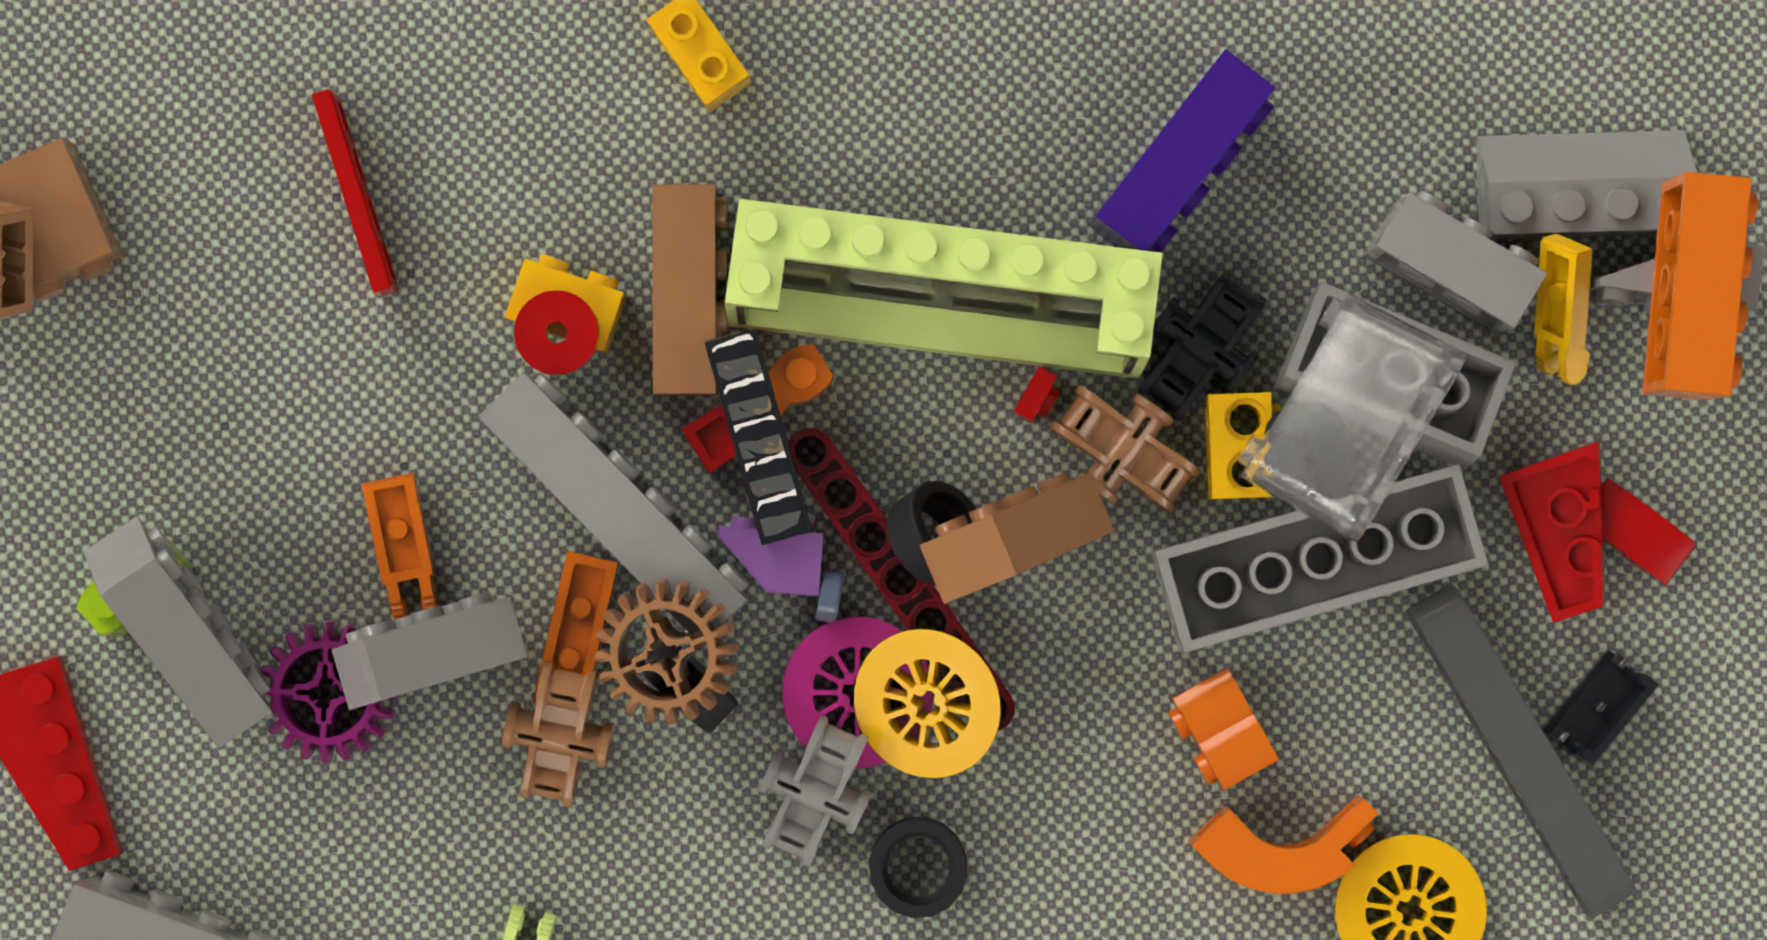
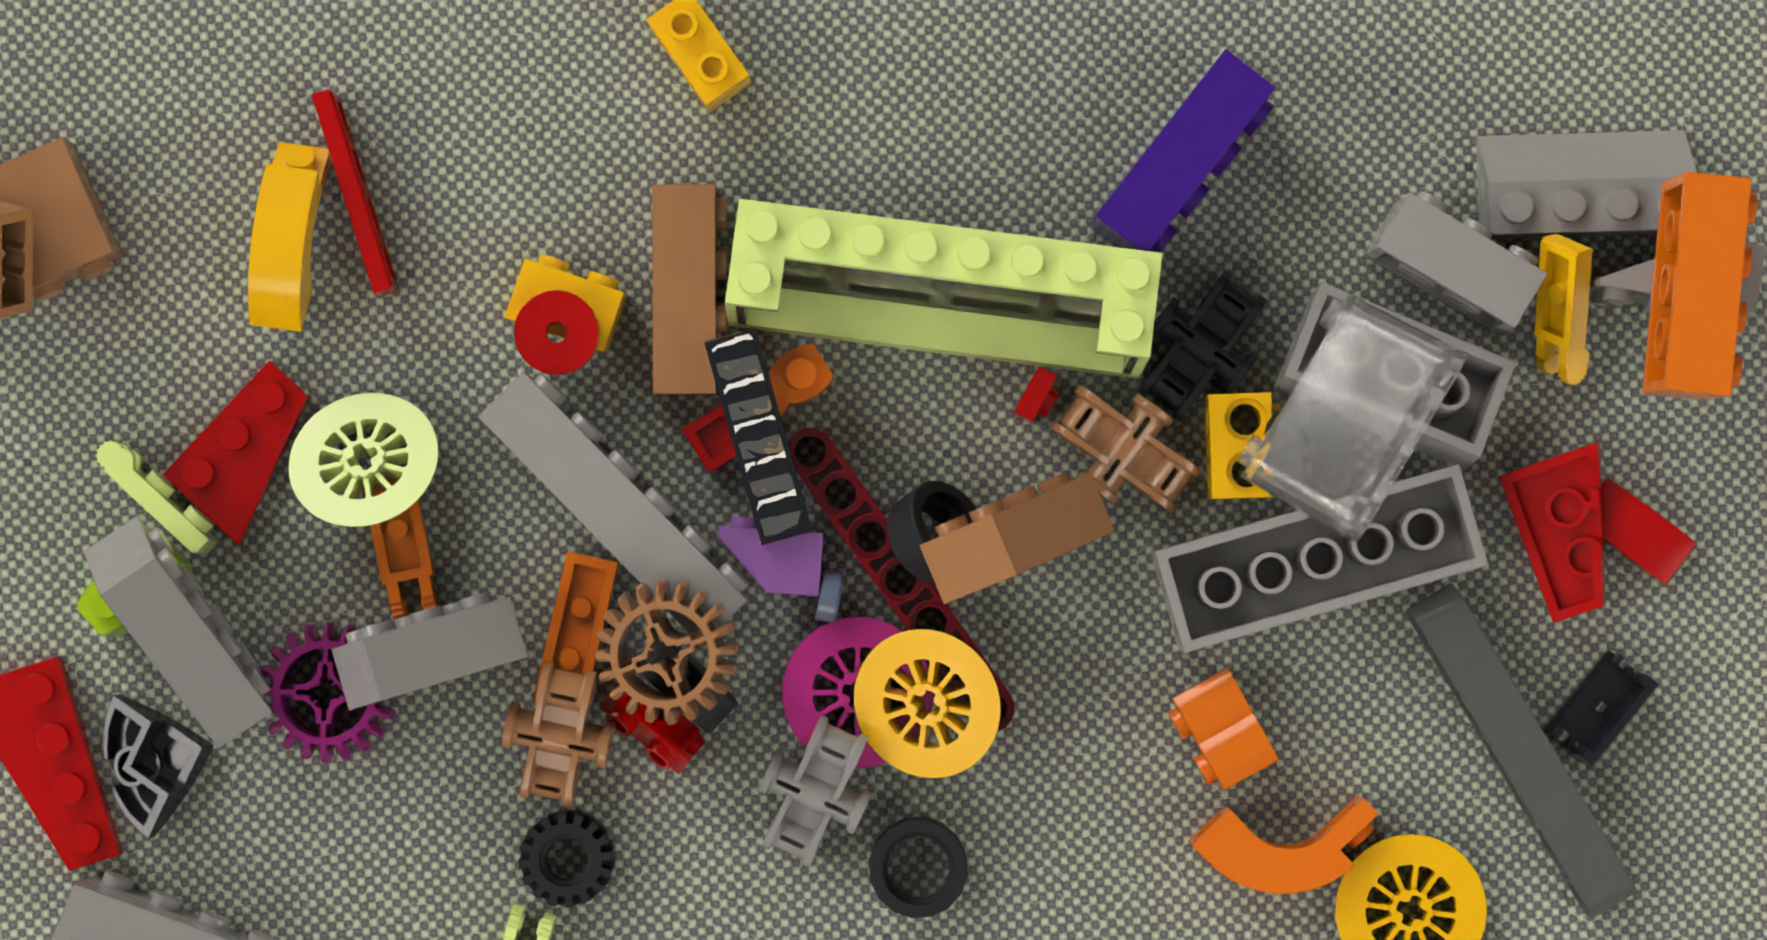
none -> yellowish green hinge [95,440,219,554]
none -> black brick [103,694,214,838]
none -> red wing [163,361,310,545]
none -> yellow arch [248,142,331,332]
none -> yellowish green piece [289,393,439,527]
none -> black tyre [518,810,616,908]
none -> red hinge [600,677,706,775]

